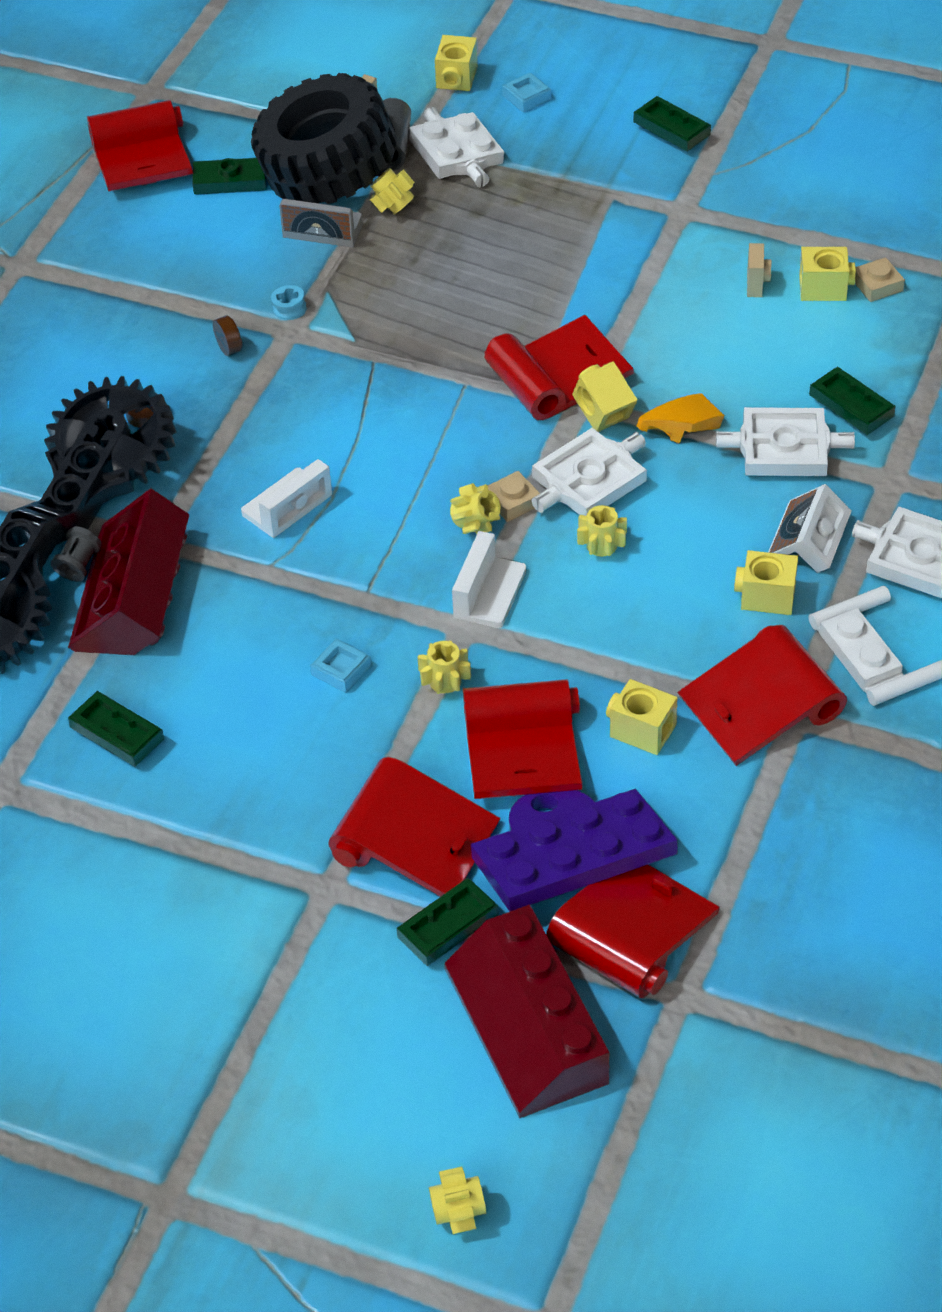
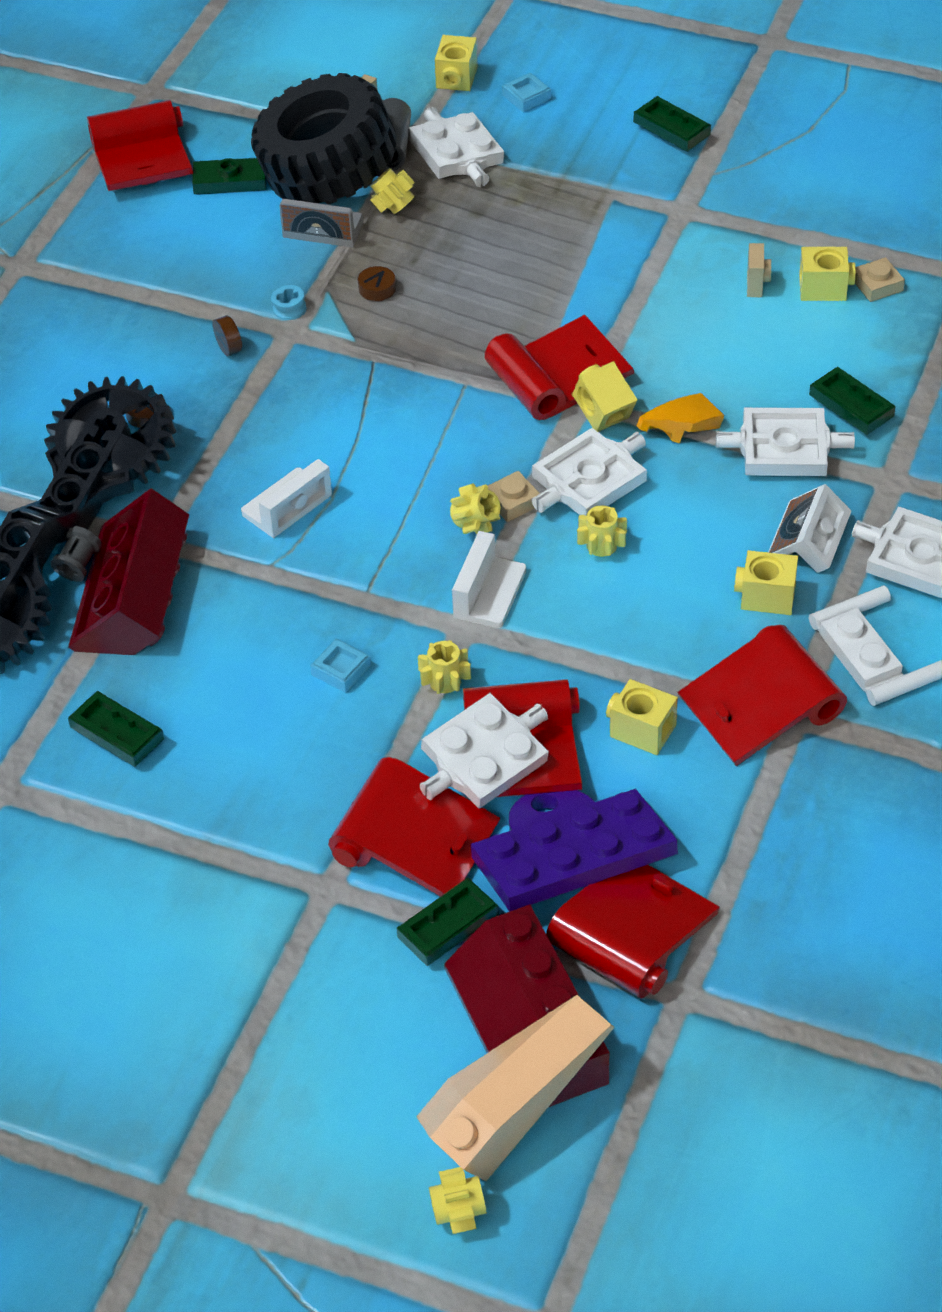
none -> reddish brown tile [358,266,396,301]
none -> light nougat wedge [416,995,615,1181]
none -> white plate [420,693,549,809]

